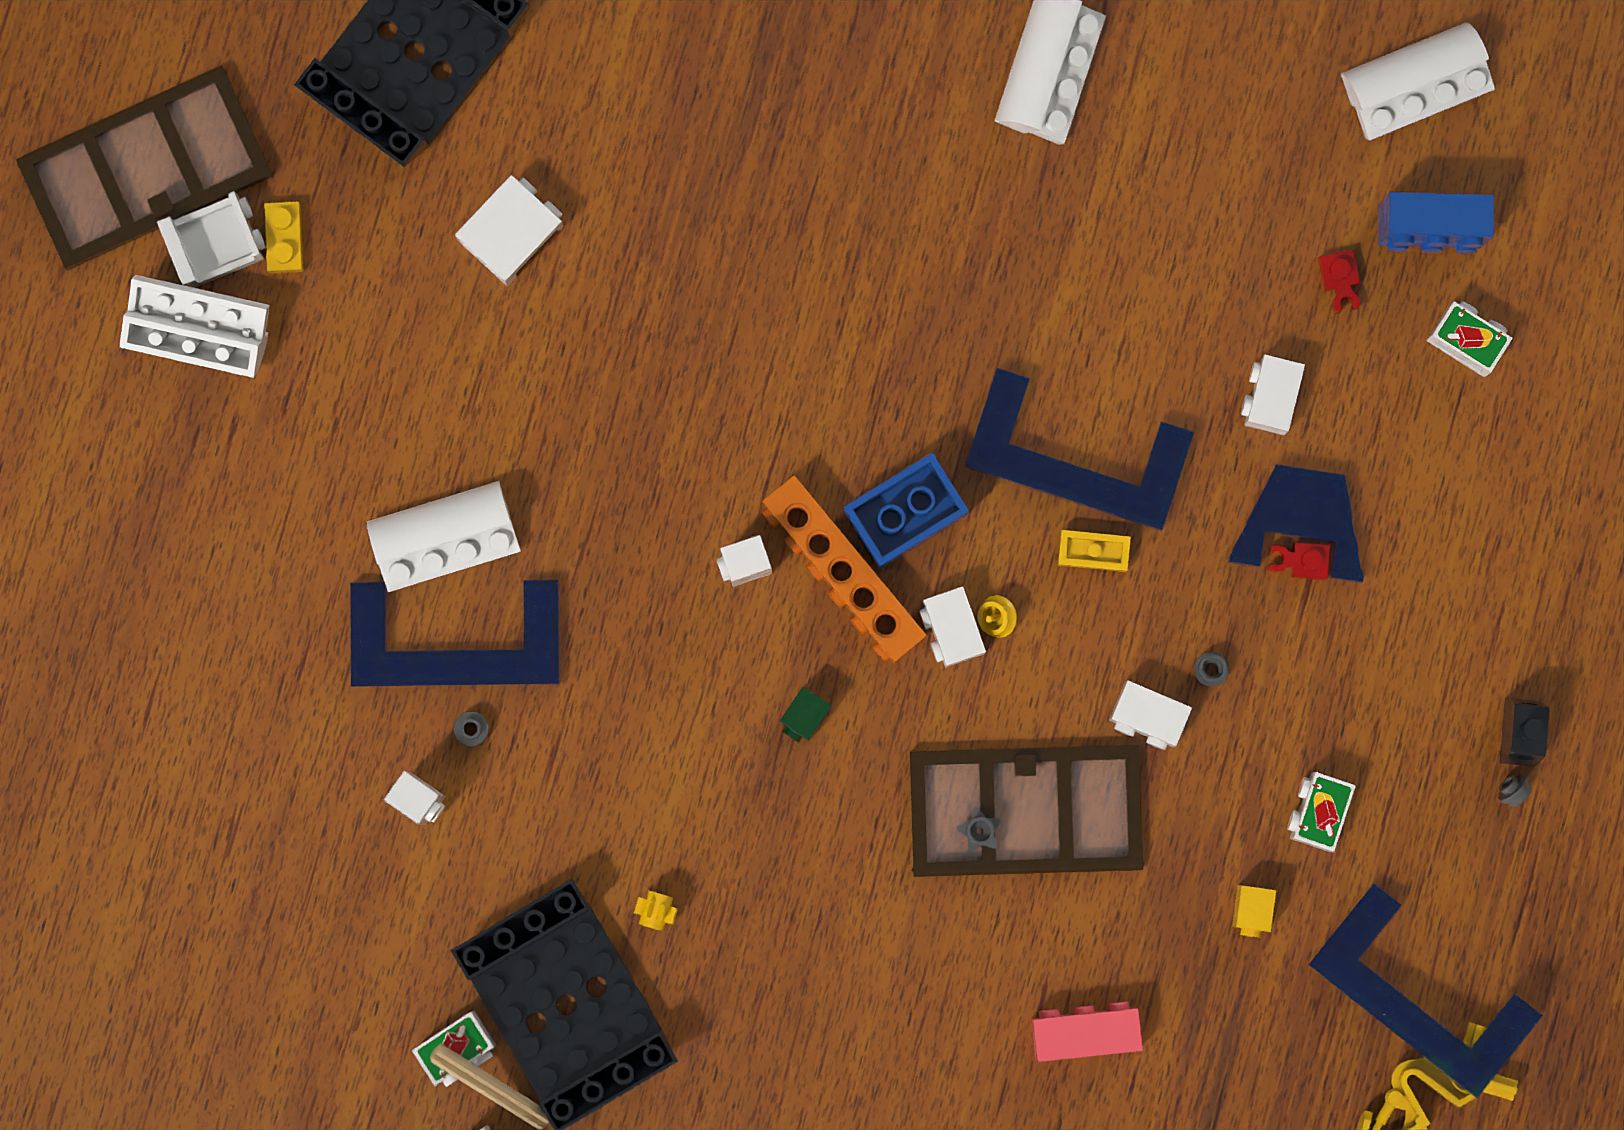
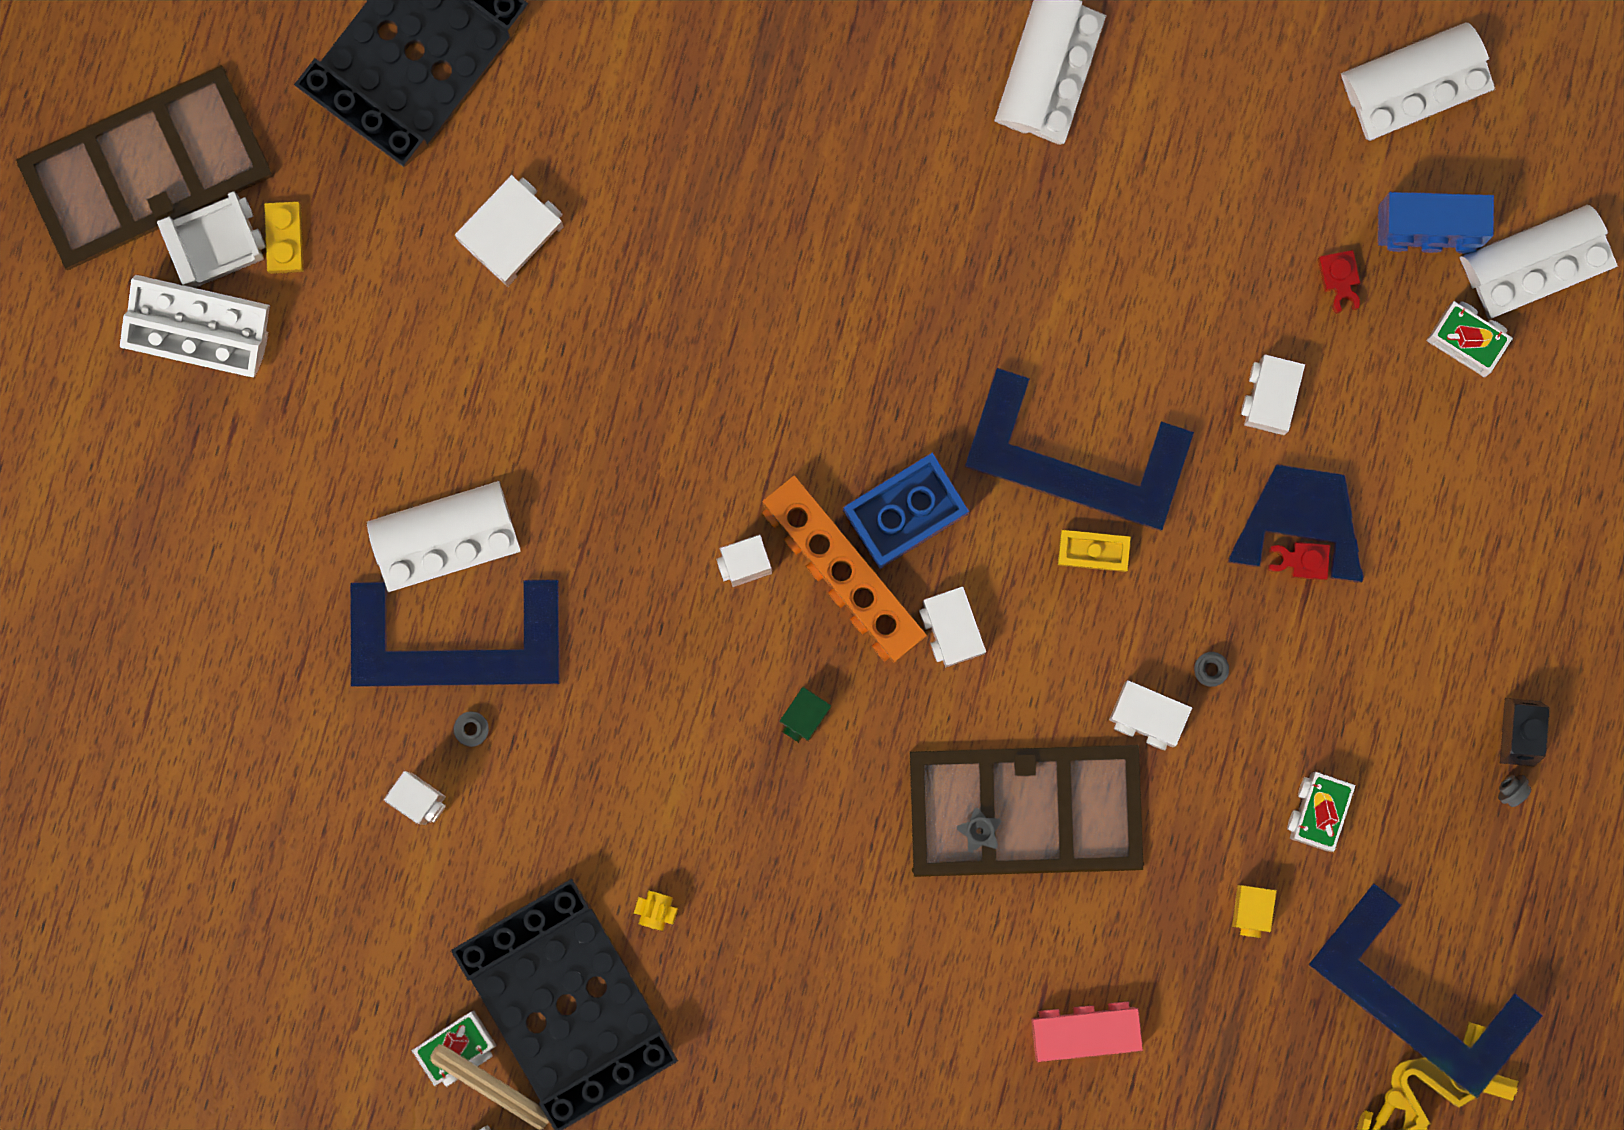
yellow hat [977,595,1017,638] -> none
none -> white brick [1460,205,1618,319]

